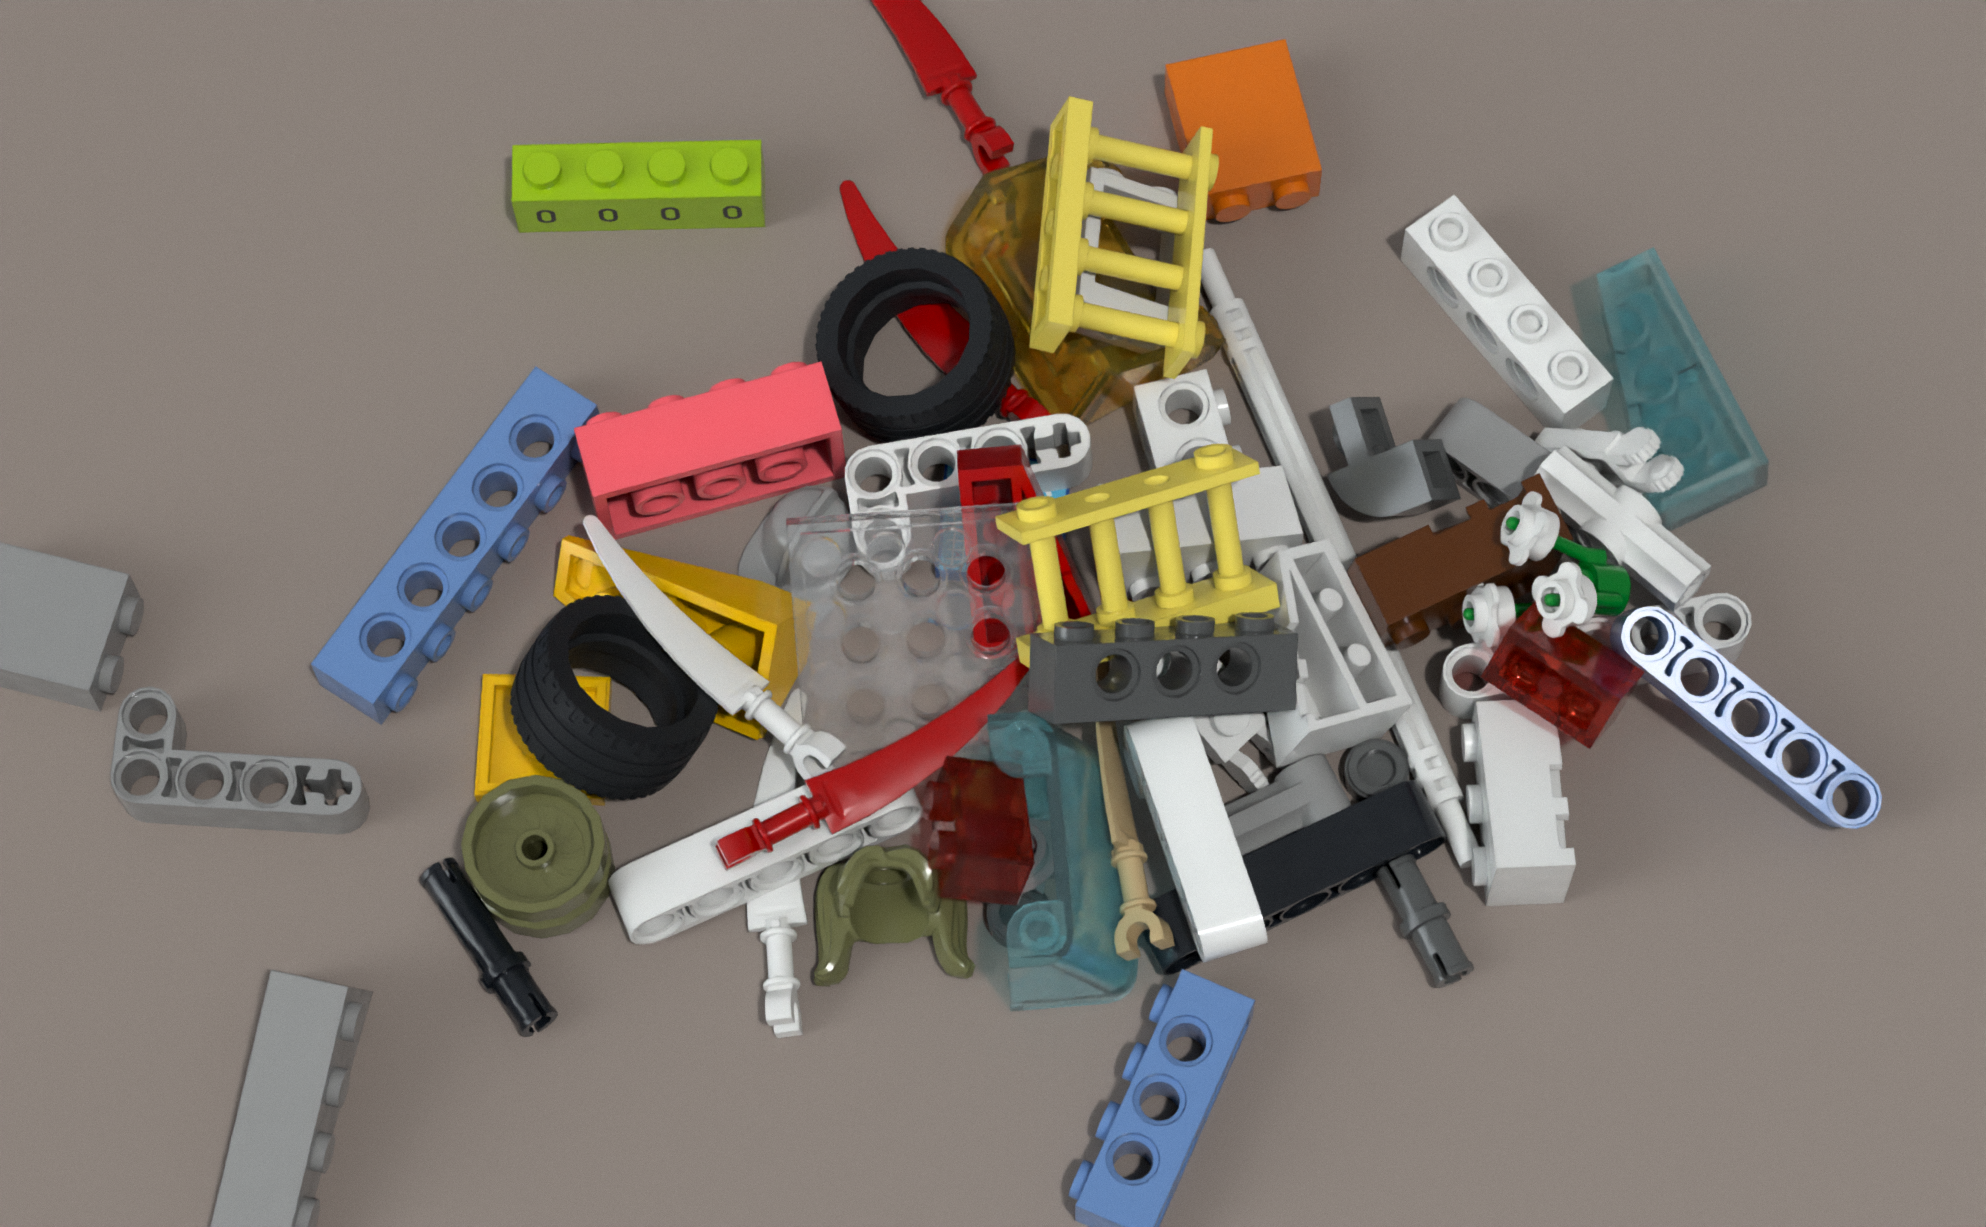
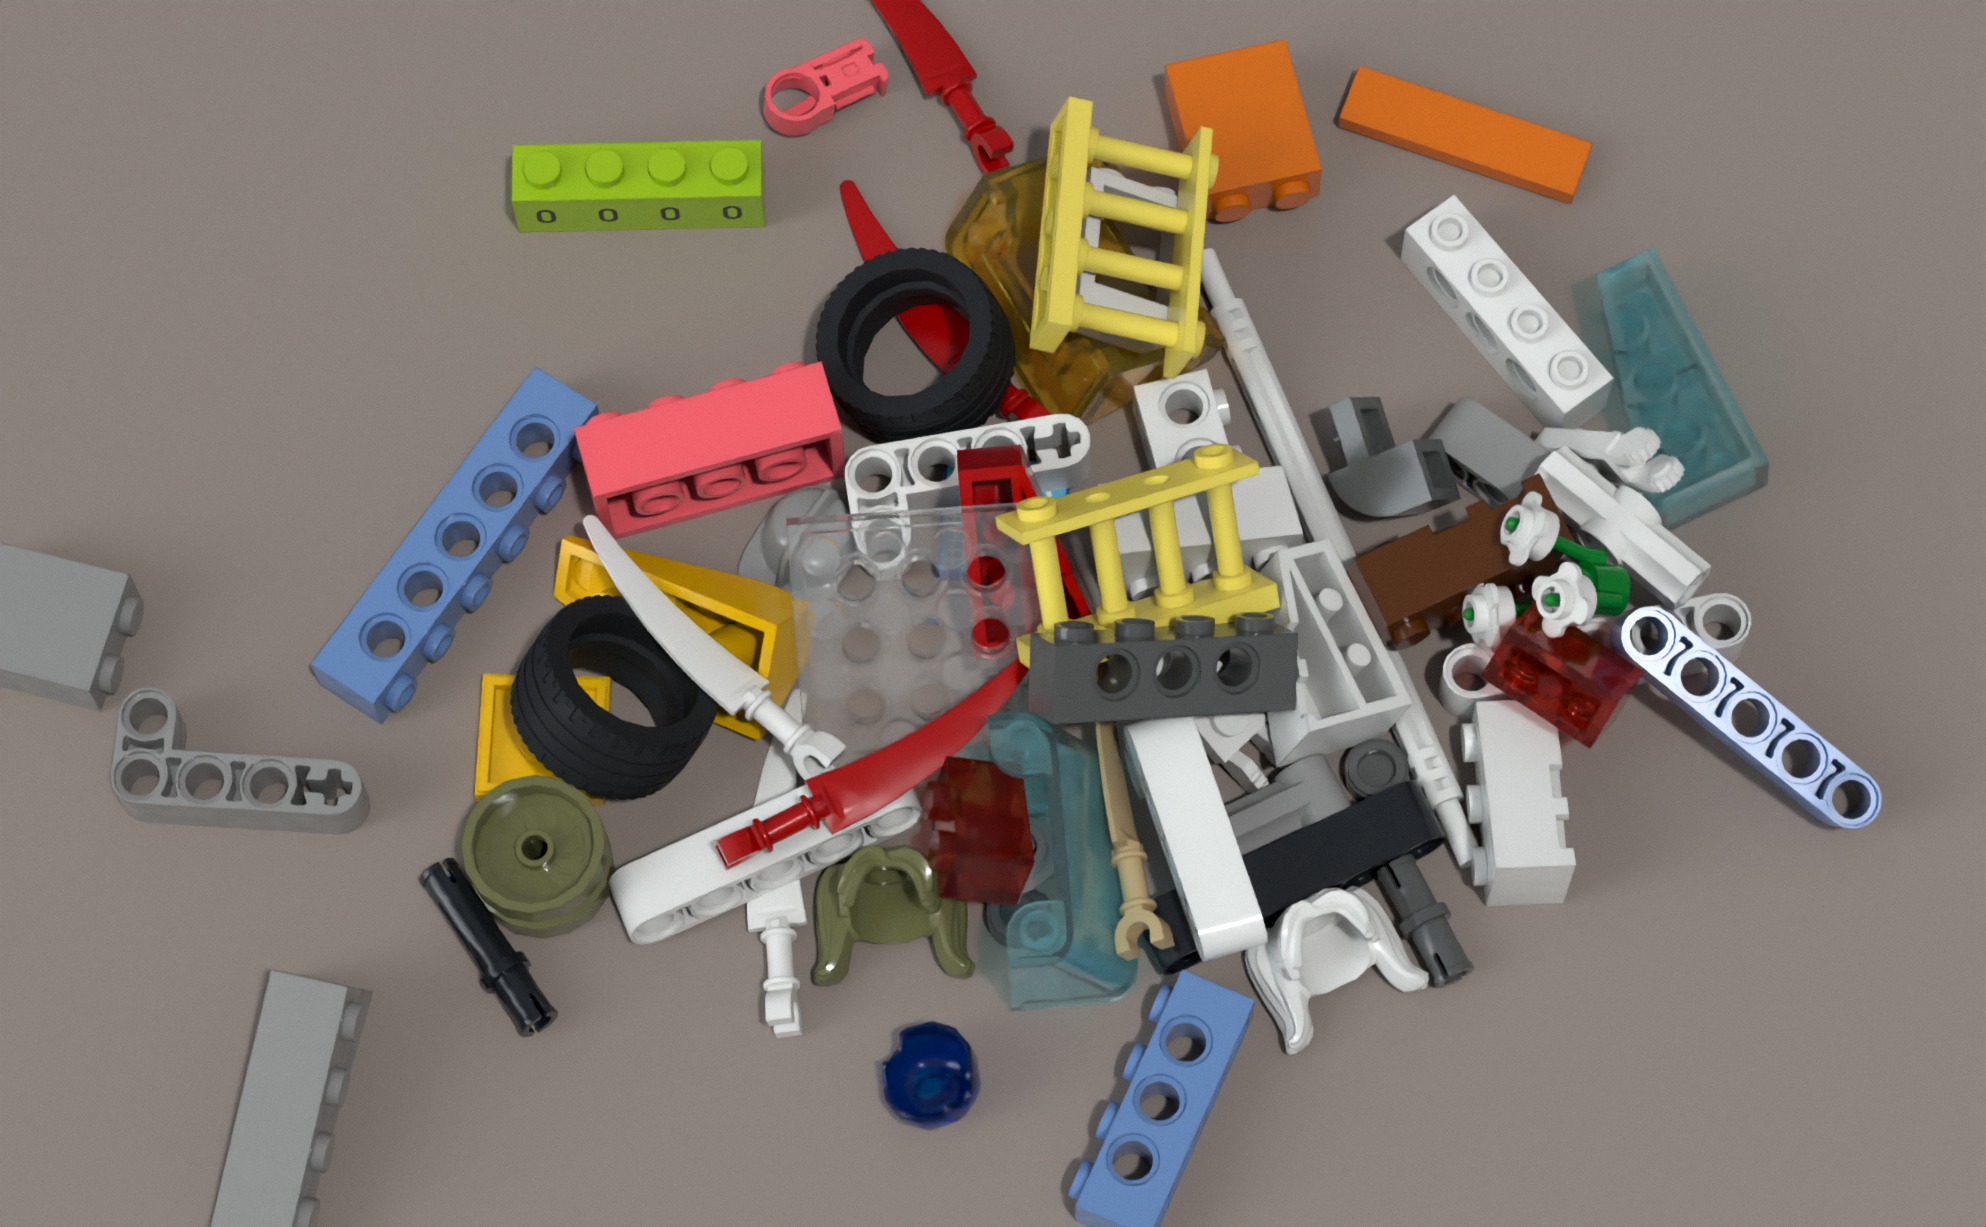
none -> coral piece [763,38,889,136]
none -> clear blue hair [882,1021,981,1130]
none -> white hair [1245,886,1429,1055]
none -> orange tile [1338,66,1593,204]

